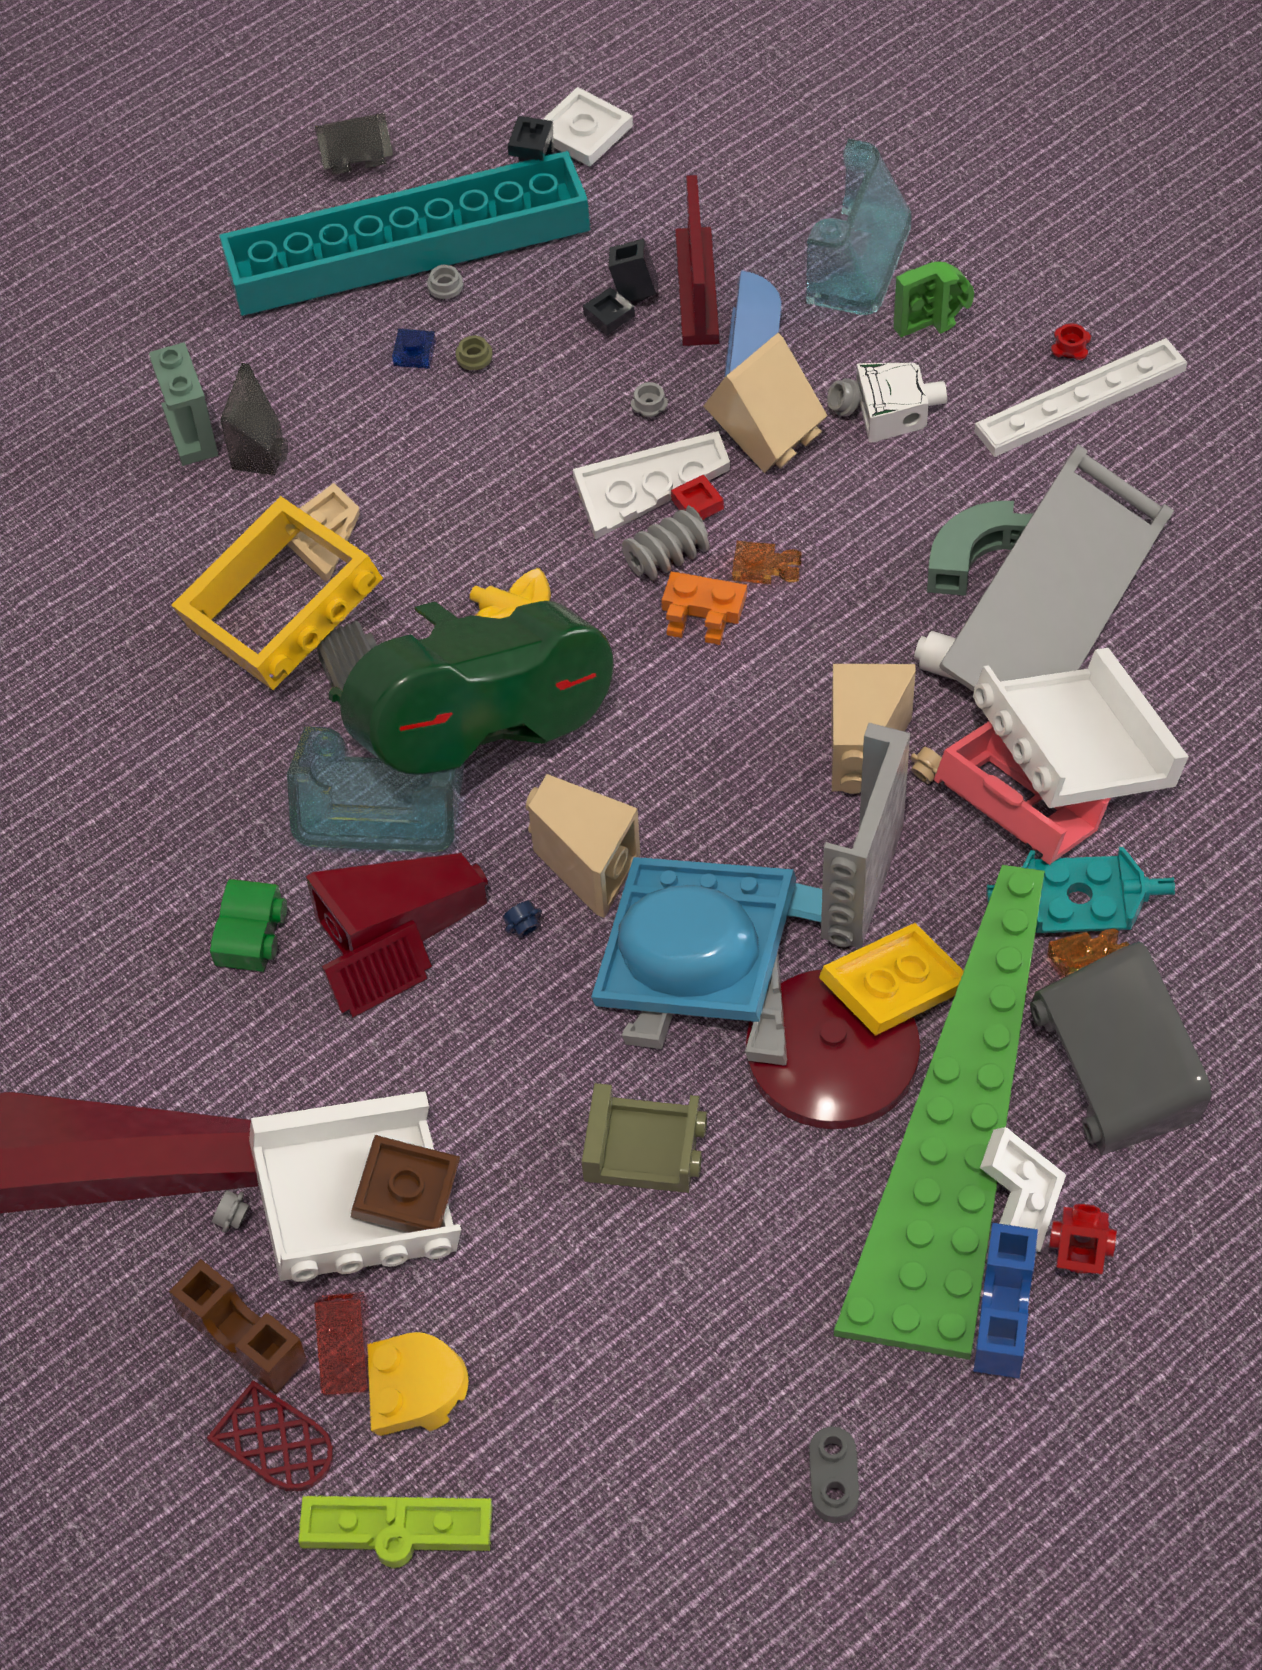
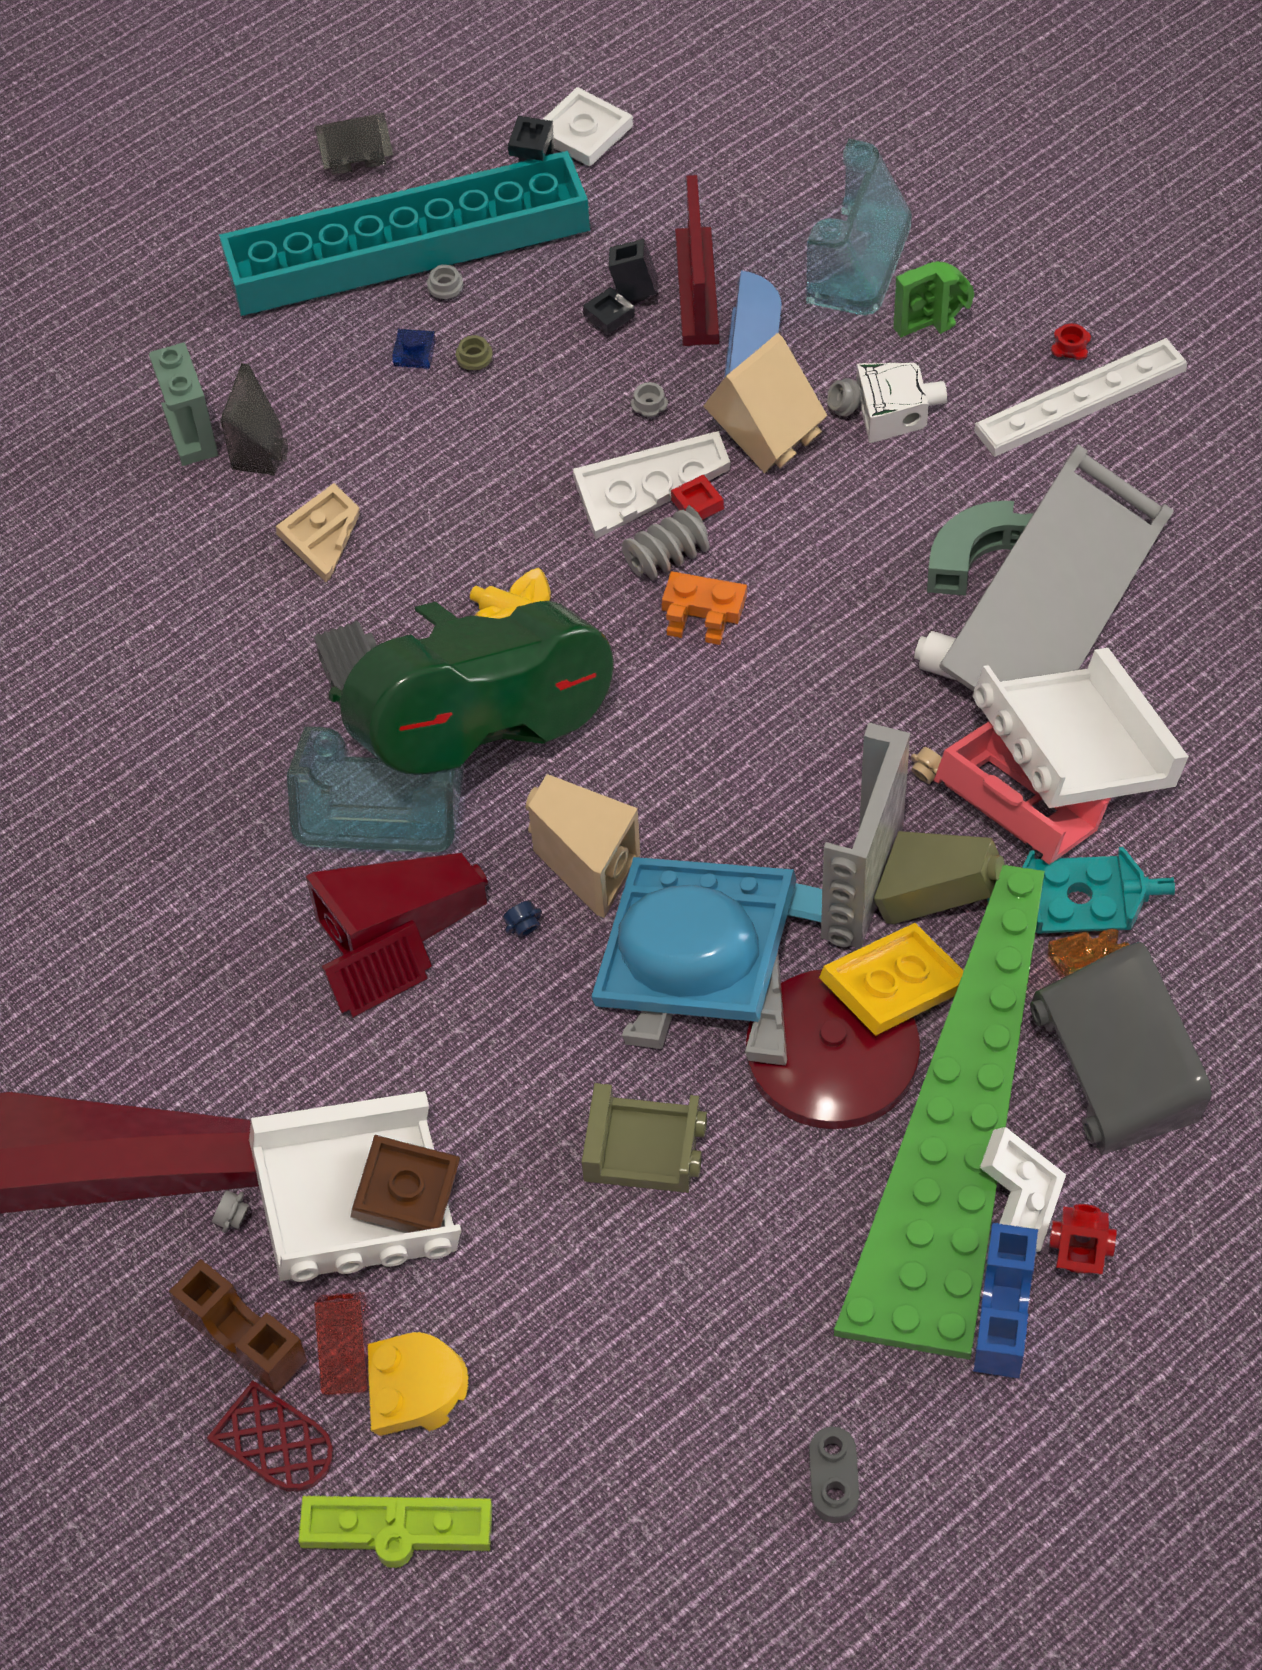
yellow window [171,496,383,690] -> none
green brick [210,879,287,972] -> none
clear orange plate [732,541,802,584] -> none
tan slope [831,664,916,794] -> none
none -> olive slope [874,831,1005,924]

